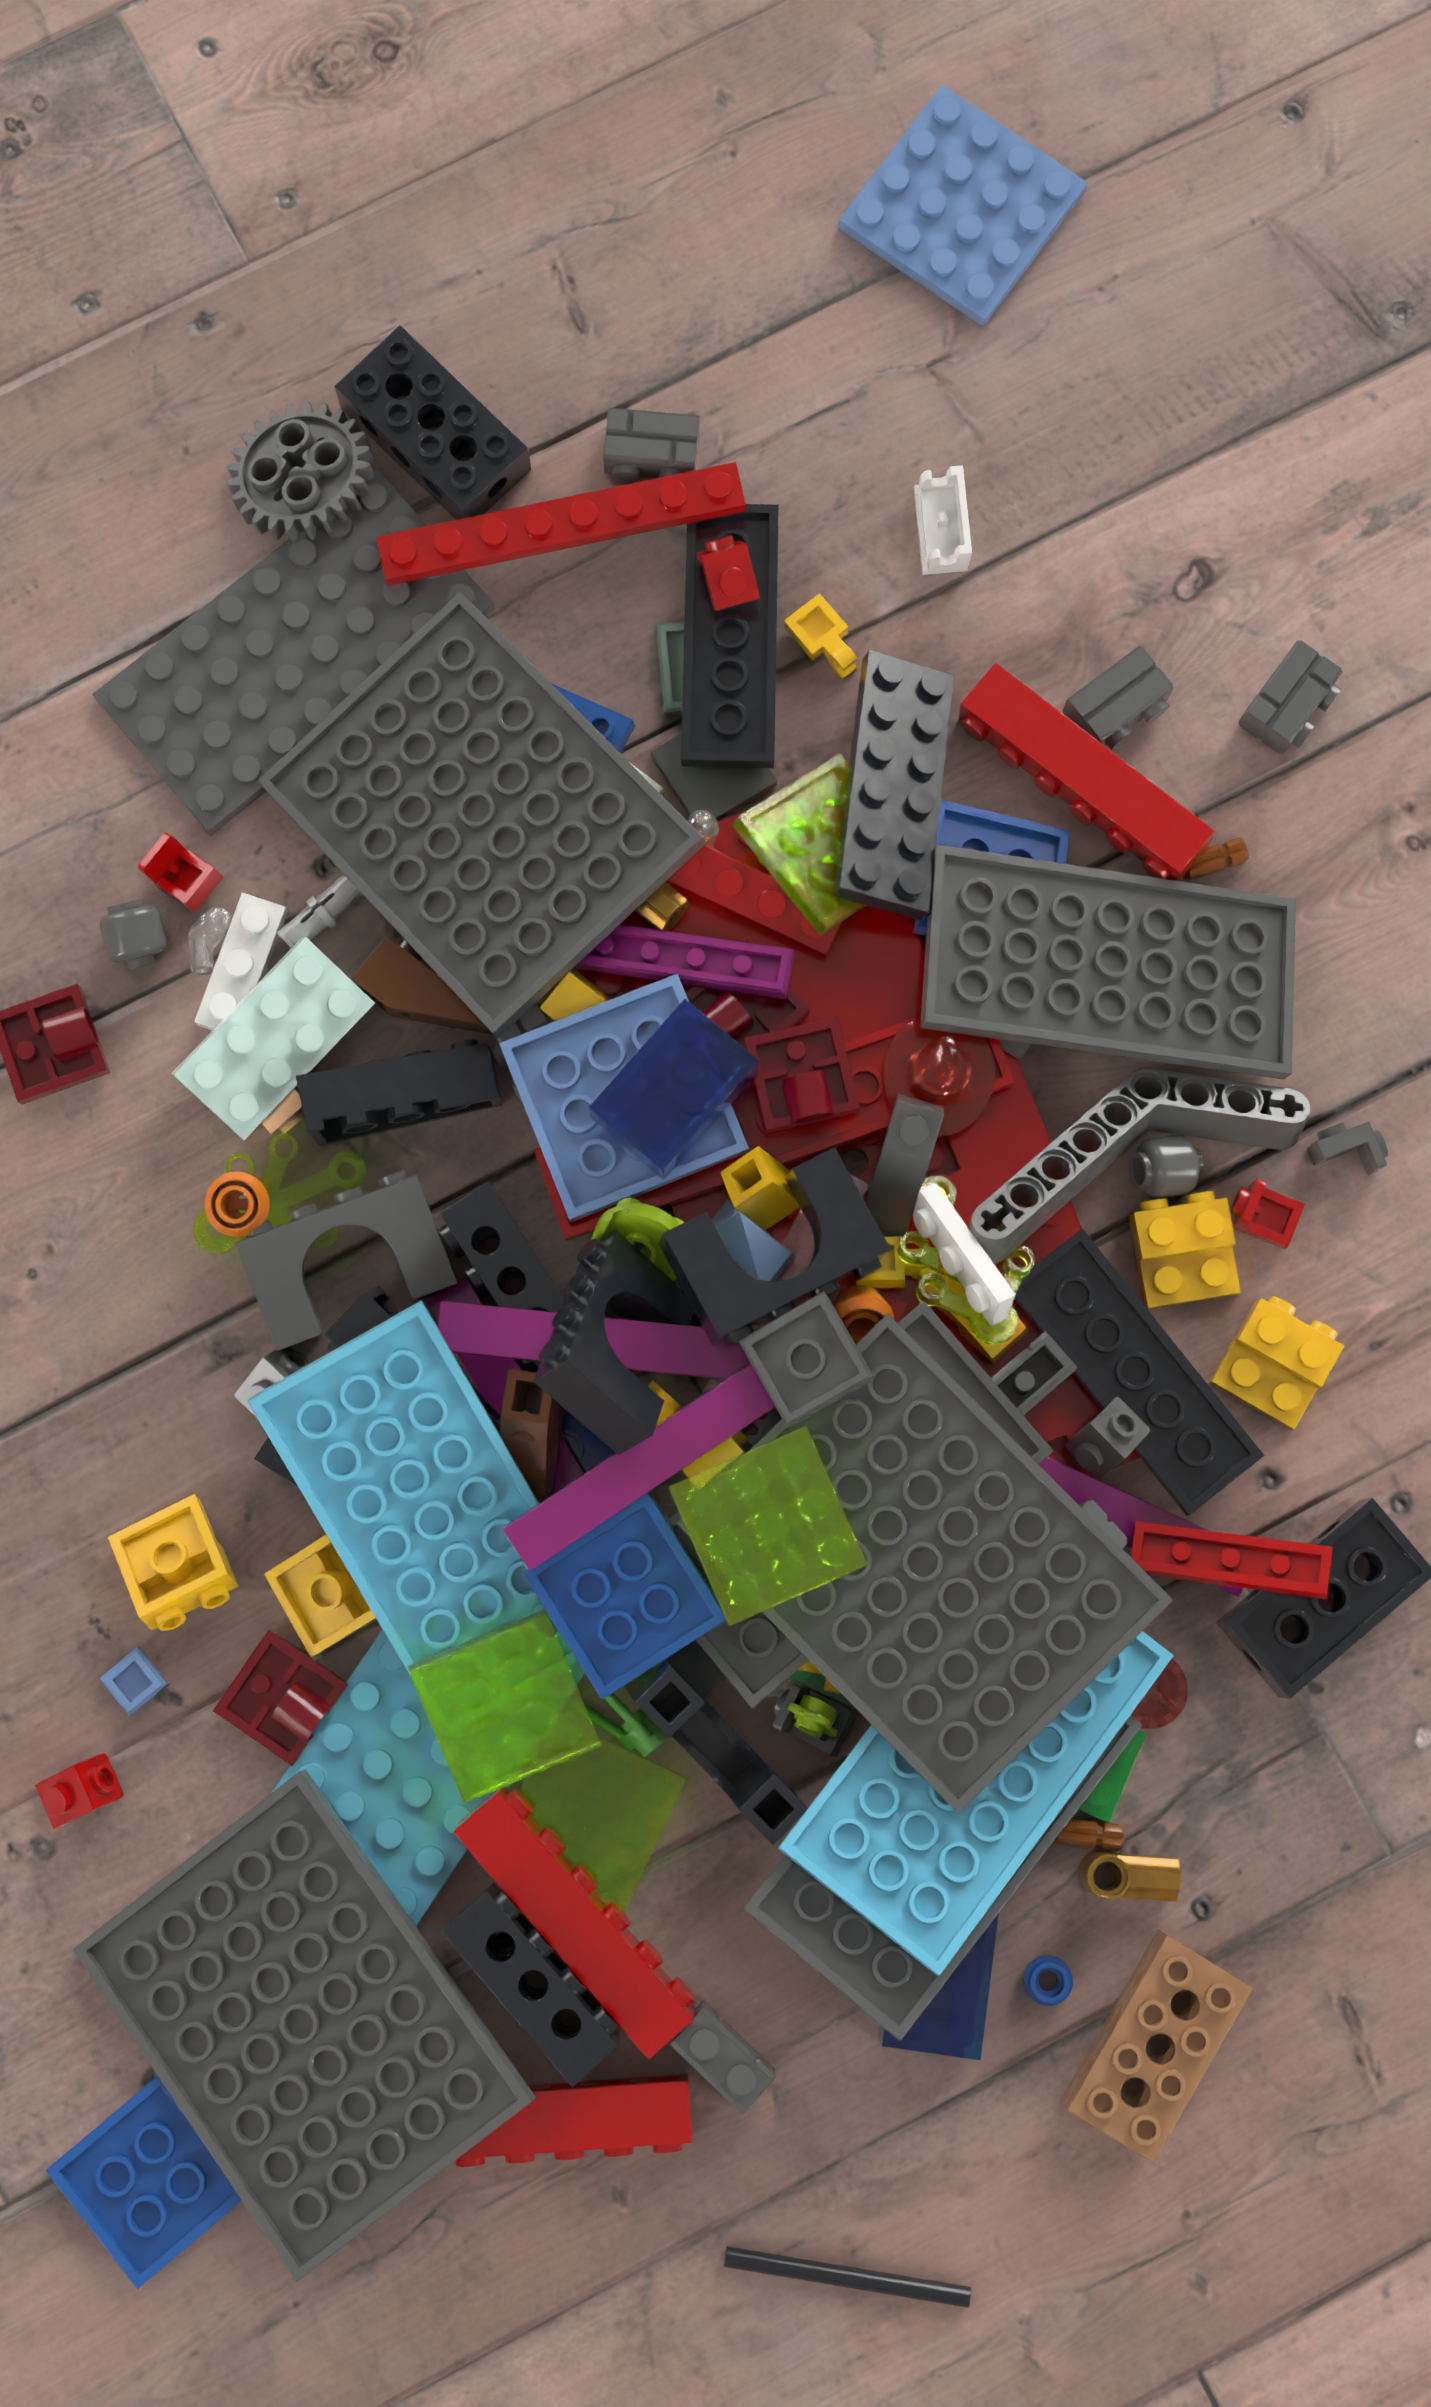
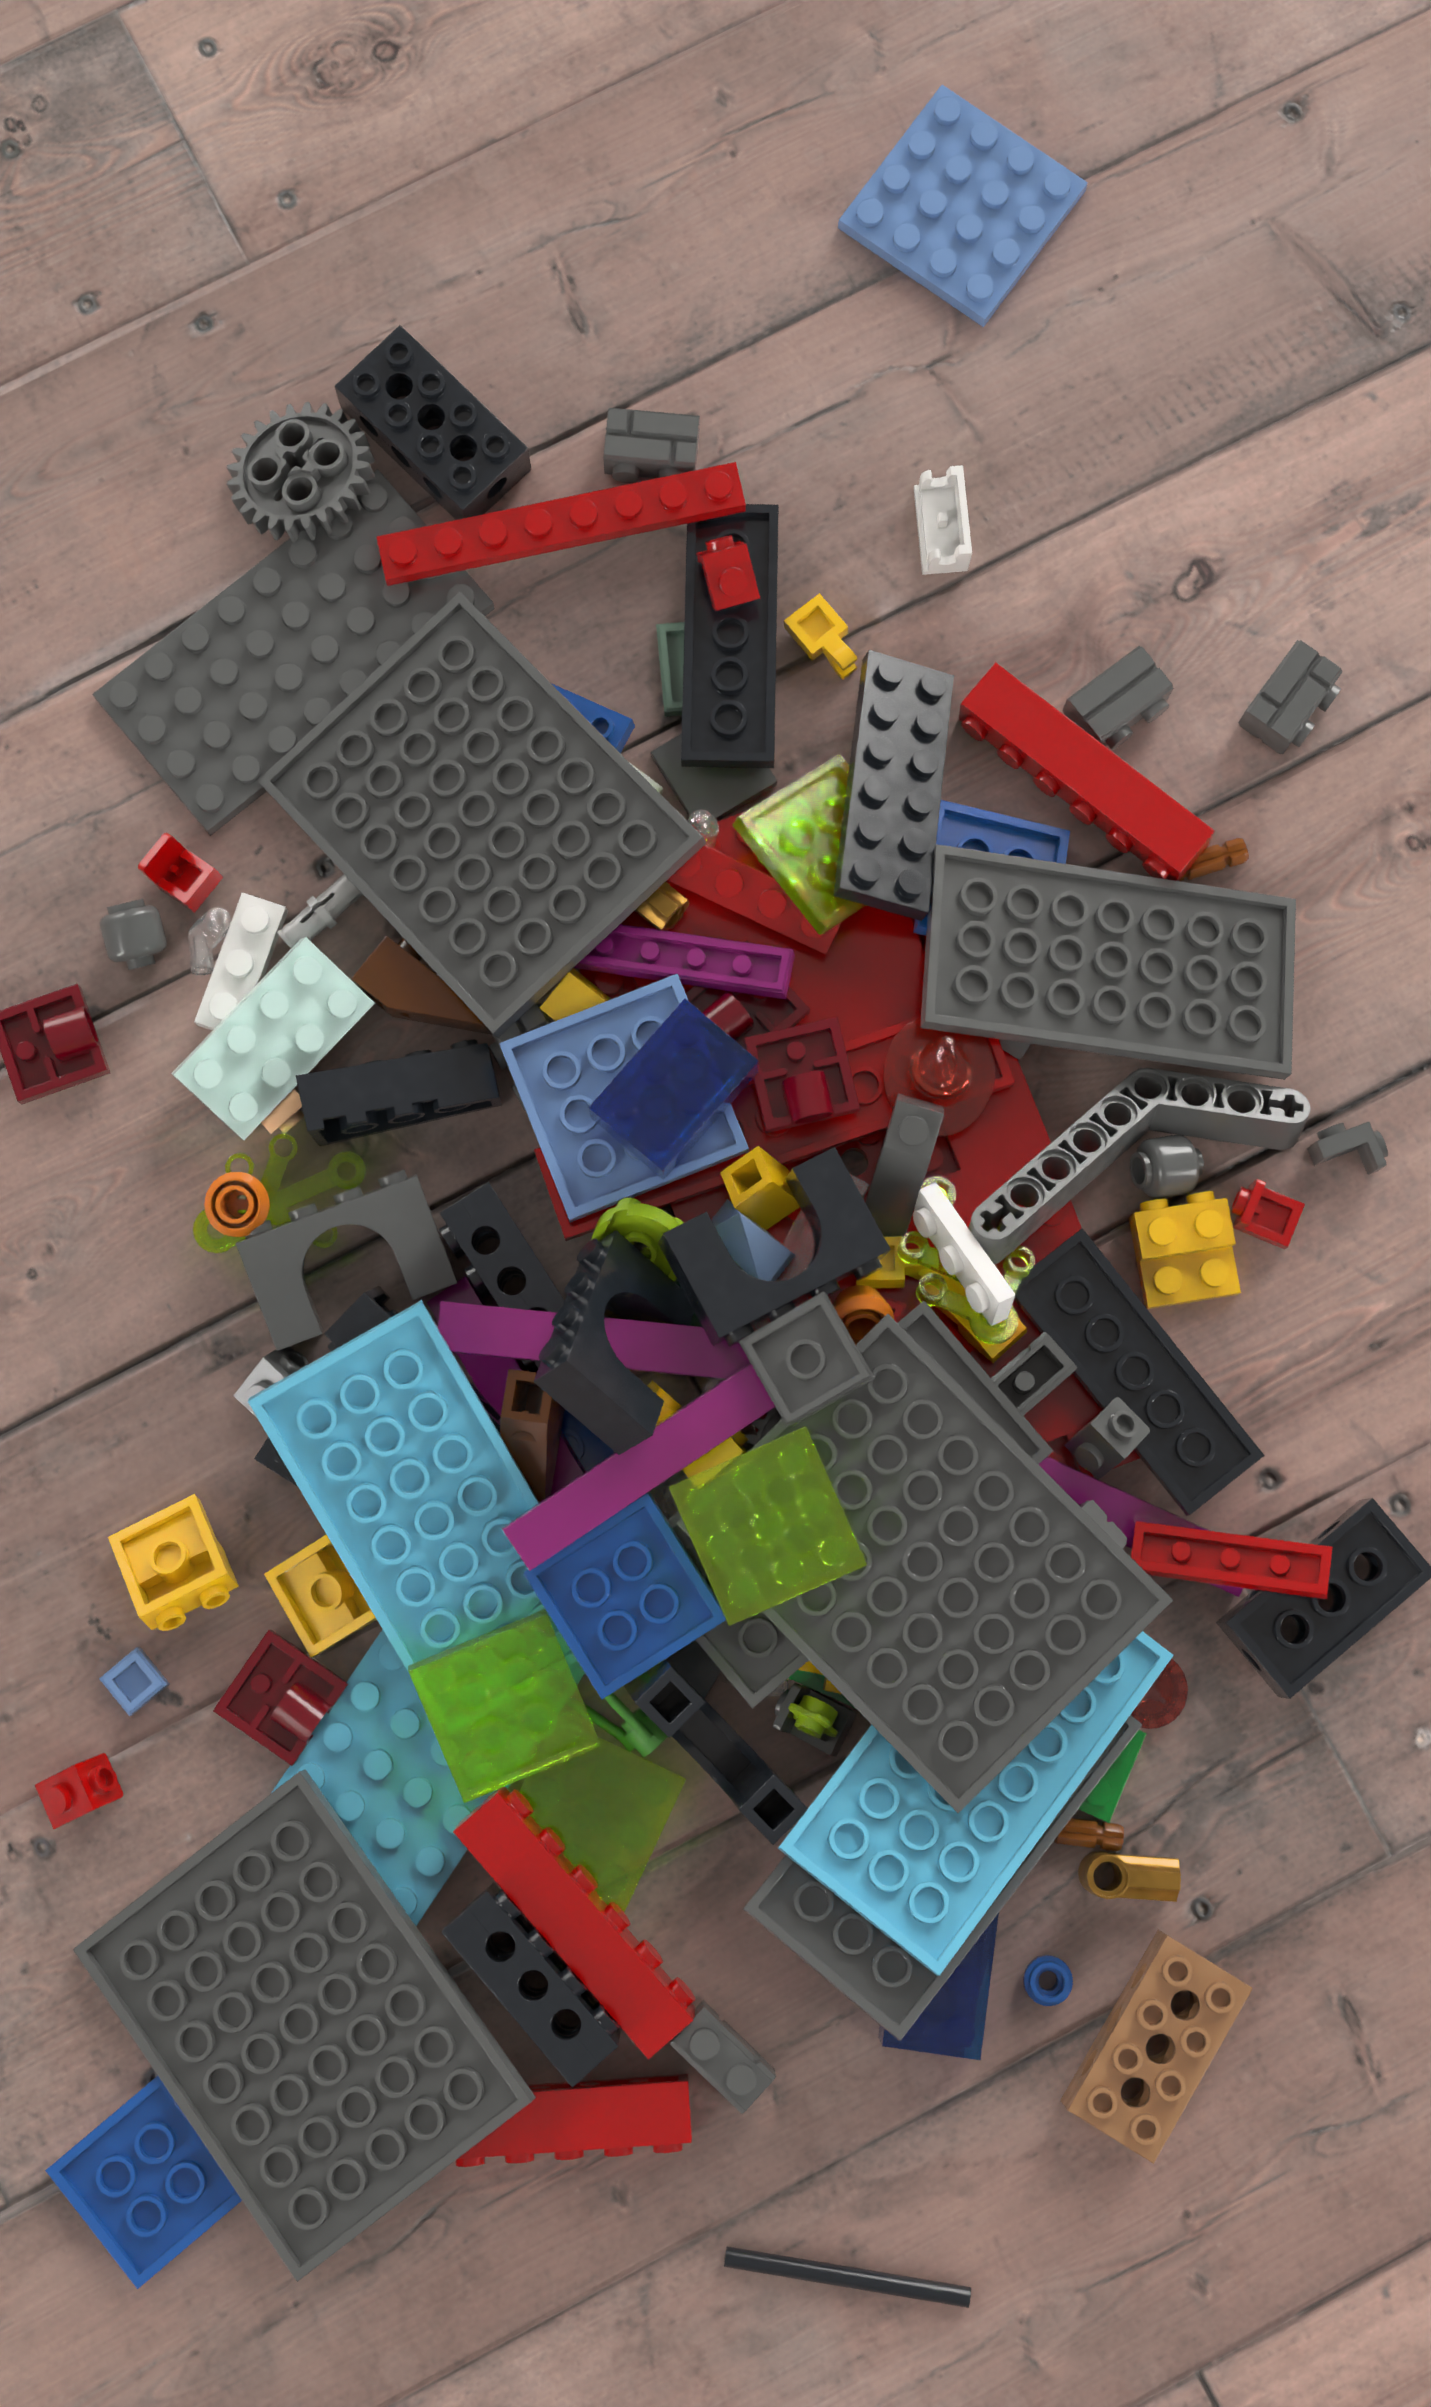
yellow plate [1209,1296,1344,1430] -> none

